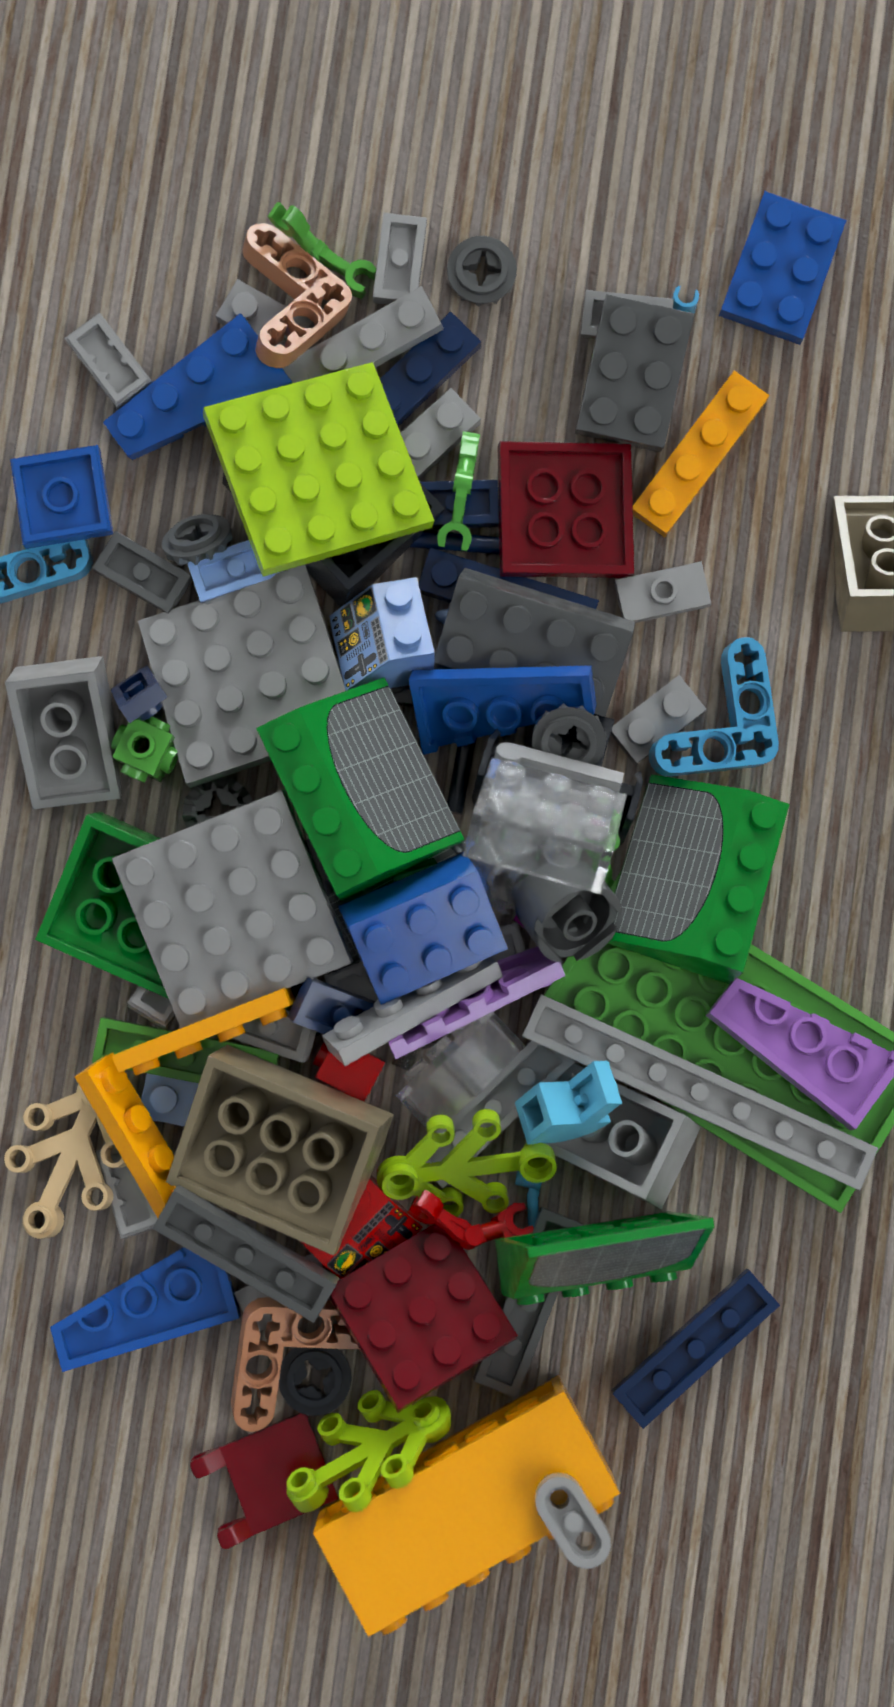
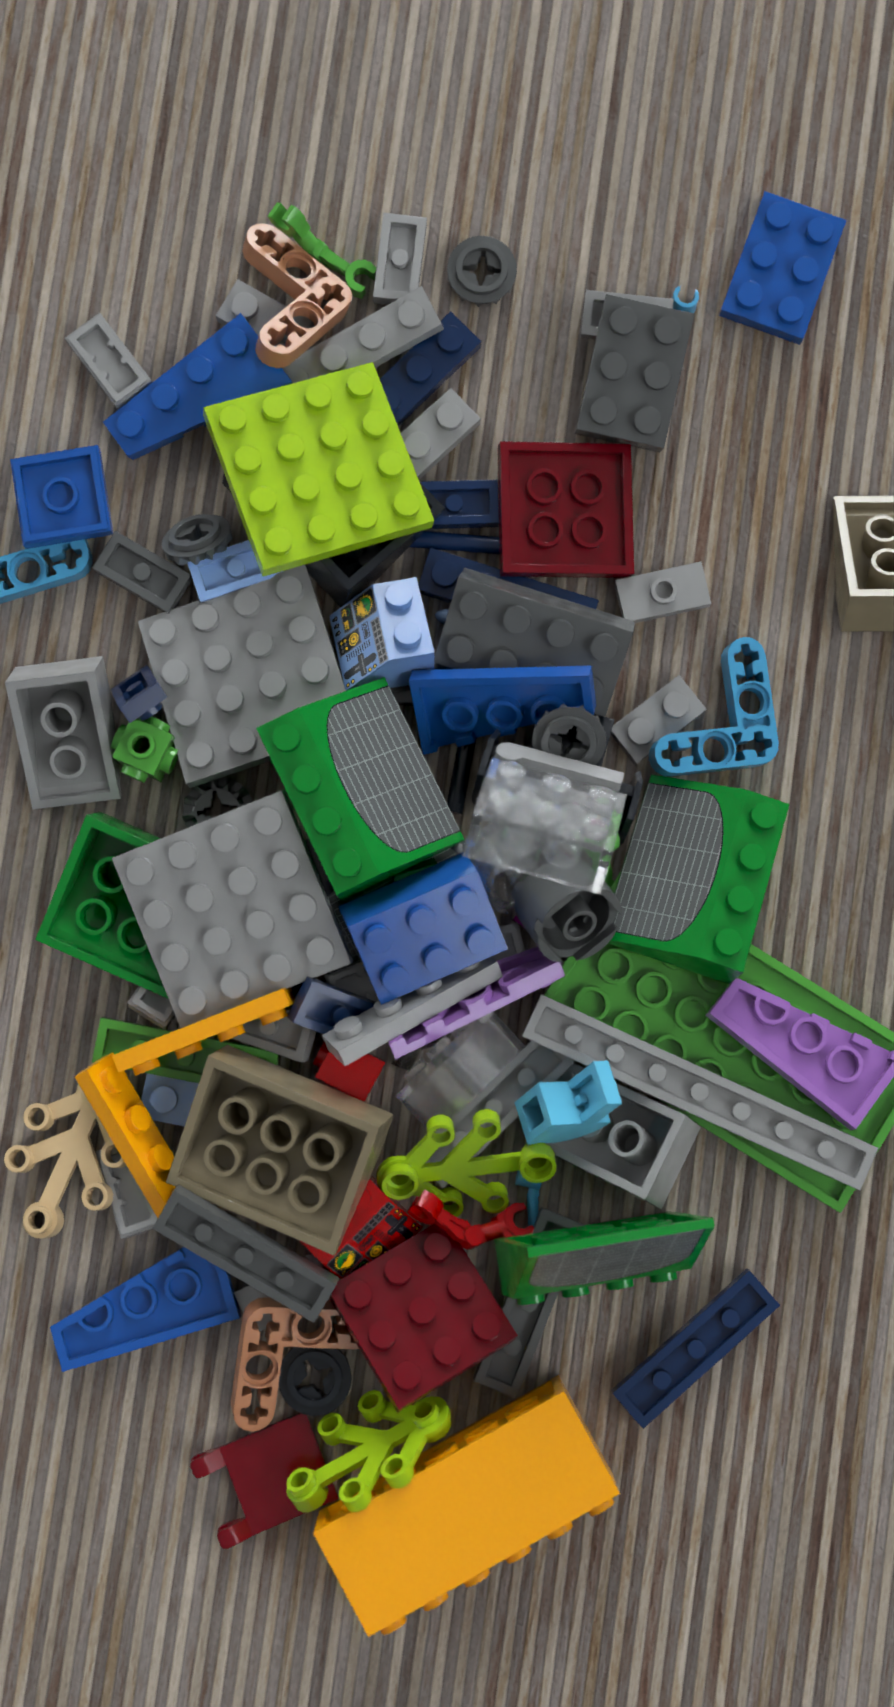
bright green piece [437,431,480,551] -> none
light grey plate [535,1473,611,1569] -> none
light orange plate [633,370,770,538] -> none

